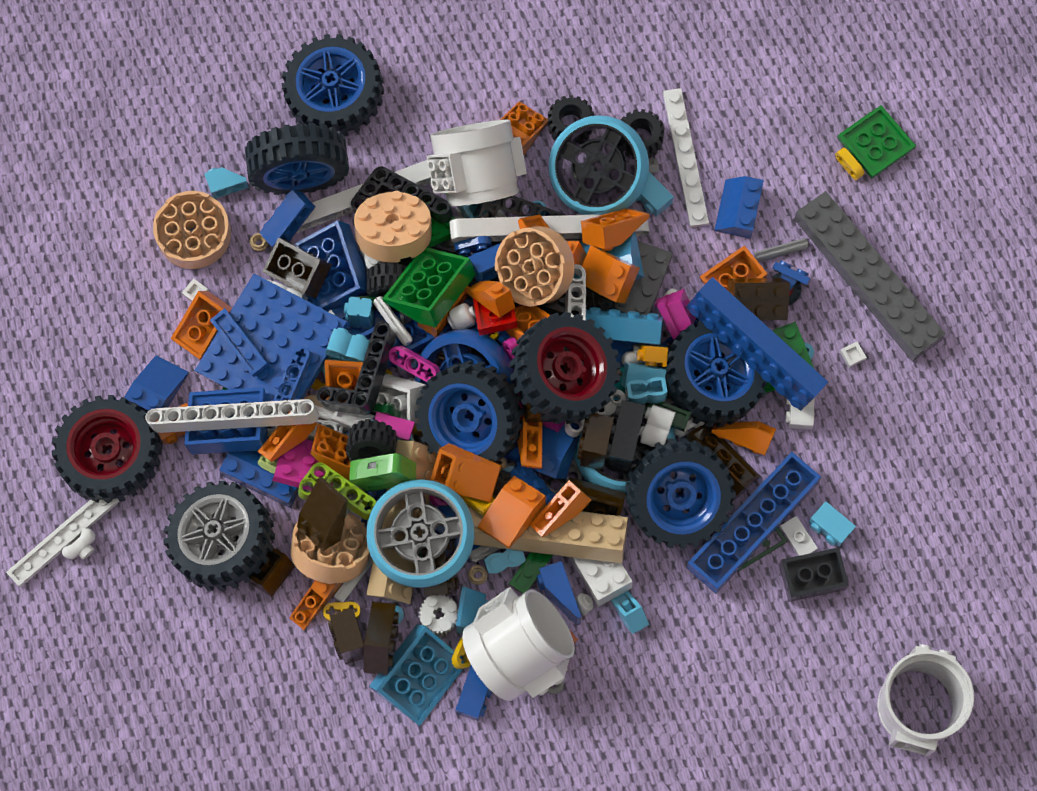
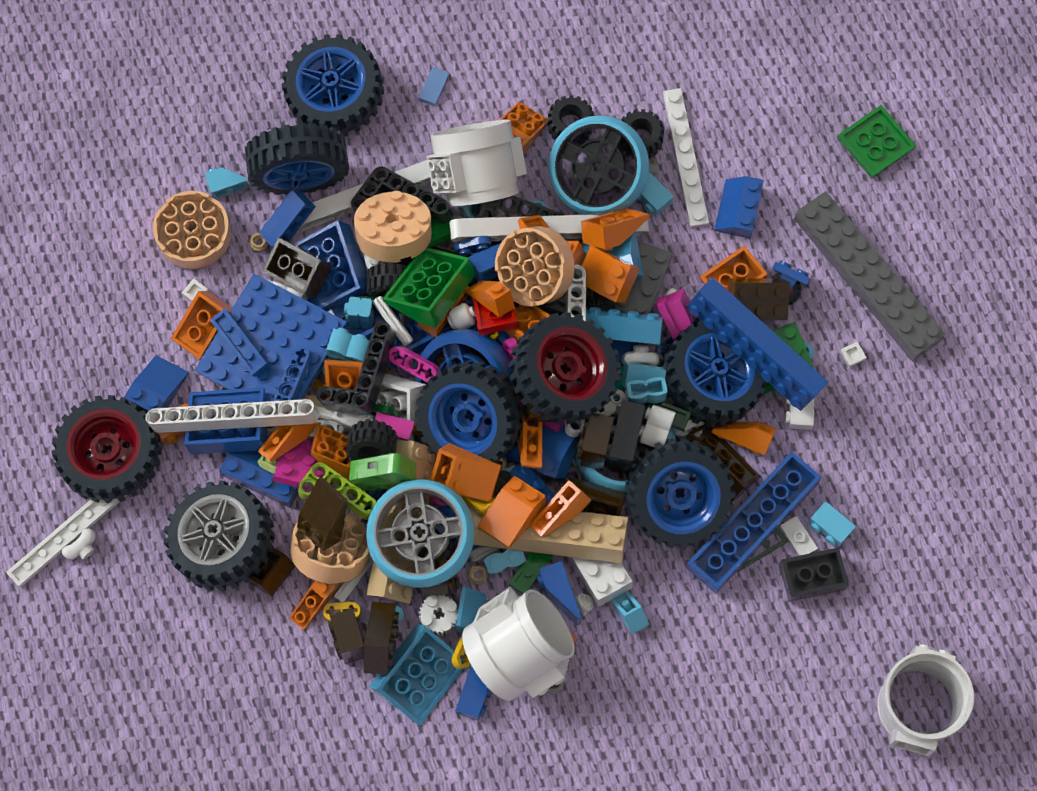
light orange brick [637,345,668,367] -> none
light grey axle [754,238,809,262] -> none
yellow beam [835,148,864,180] -> none
none -> medium blue tile [418,67,450,107]

